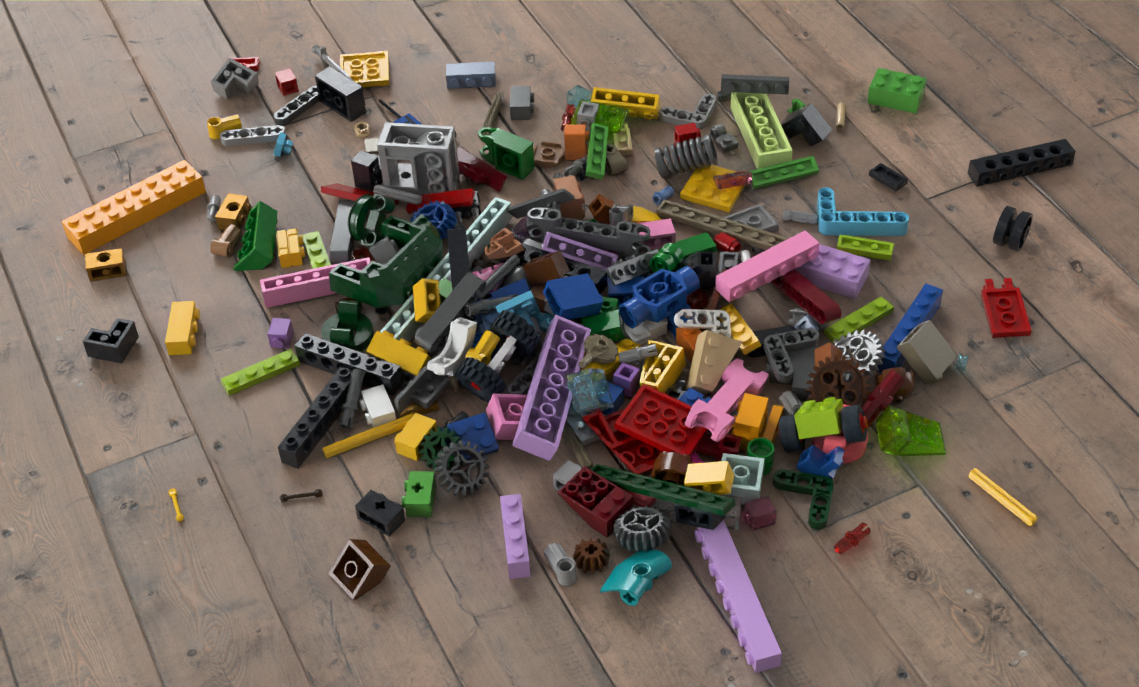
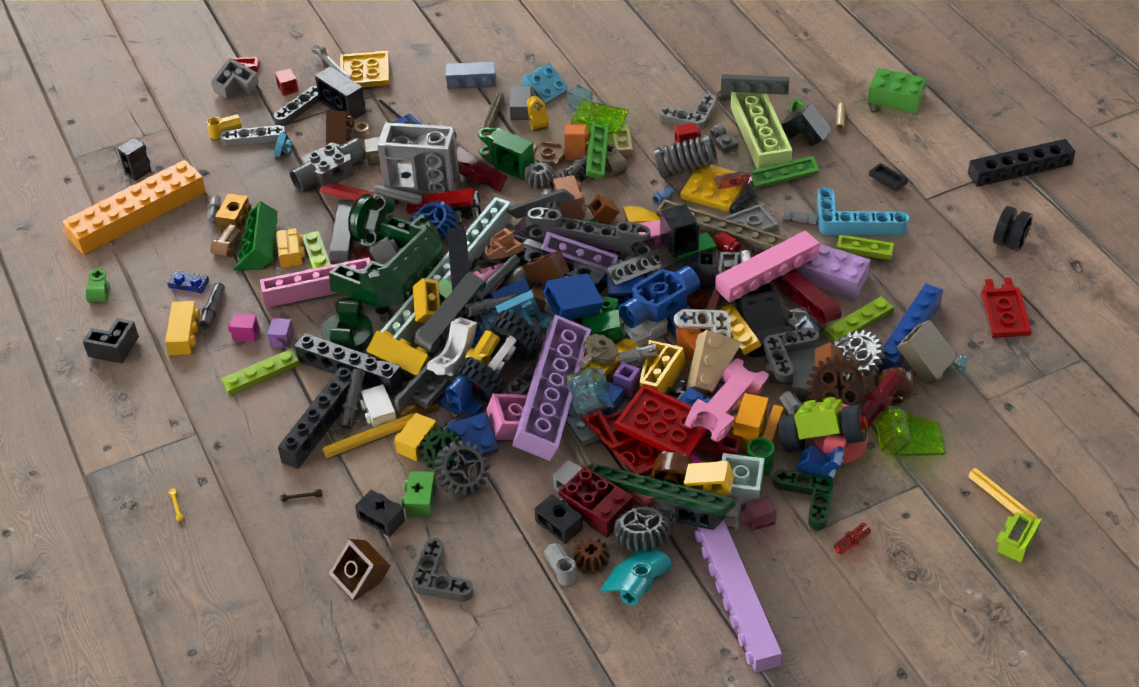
pearl gold brick [85,248,126,282] -> none
black brick [351,150,383,192] -> none
lavender brick [500,494,531,579] -> none
clear red axle [561,104,576,131] -> none
light grey bracket [577,101,599,142] -> none
yellow brick [591,87,661,120] -> none
flat silver piece [609,204,634,226] -> none
green wheel [650,243,684,273] -> none
none -> bright green piece [86,268,109,303]
none -> black brick [117,138,151,181]
none -> clear blue plate [167,270,209,293]
none -> dark grey pin [198,282,225,329]
none -> dark pink brick [228,313,259,341]
none -> dark grey brick [289,138,366,192]
none -> reddish brown brick [326,111,355,145]
none -> dark grey beam [412,538,474,601]
none -> blue tile [439,376,483,418]
none -> medium azure bracket [520,63,568,104]
none -> light grey gear [524,161,553,189]
none -> yellow piece [527,96,549,130]
none -> black brick [534,494,583,544]
none -> black piece [660,204,699,257]
none -> black axle [729,190,757,214]
none -> black slope [735,280,785,332]
none -> lime window [996,512,1042,563]

